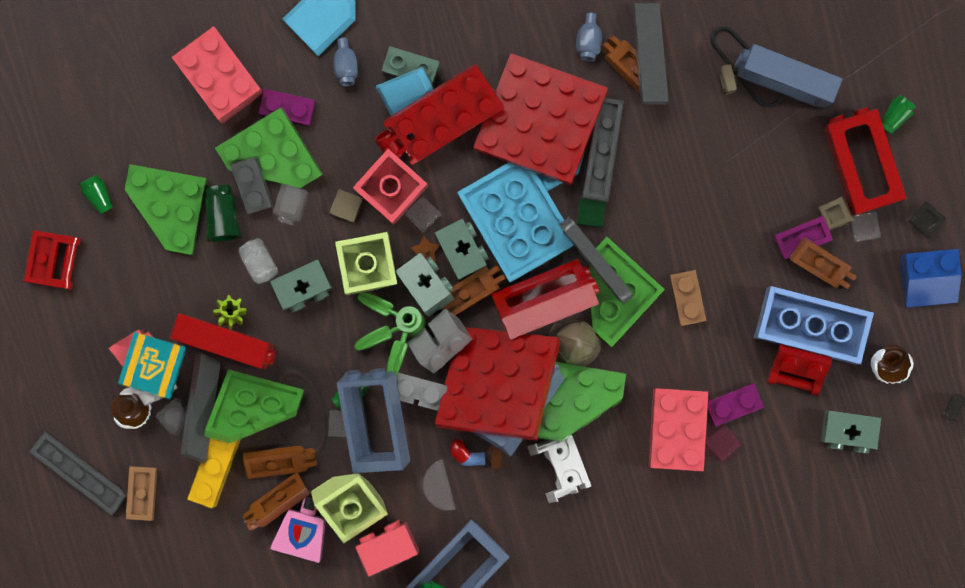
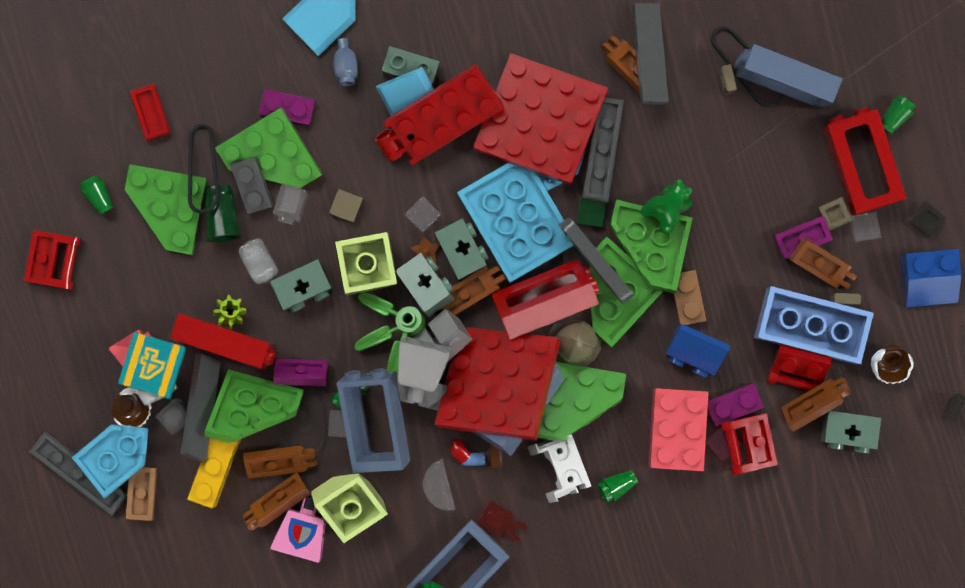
coral brick [172,26,263,124] -> none
coral slope [353,149,428,225] -> none
coral slope [356,520,419,576] -> none
sand blue plant [576,13,602,61] -> none
none -> medium azure tile [72,424,149,498]
none -> red tile [129,83,171,142]
none -> black piece [188,124,220,213]
none -> magenta plate [273,358,328,386]
none -> light grey torso [398,336,453,403]
none -> clear red plate [478,500,527,542]
none -> green cone [597,470,638,503]
none -> bright green plate [610,200,692,294]
none -> green animal [641,179,692,233]
none -> blue slope [664,324,730,378]
none -> red plate [721,413,778,475]
none -> dark orange hinge [781,378,851,432]
none -> dark tan tile [830,293,861,306]

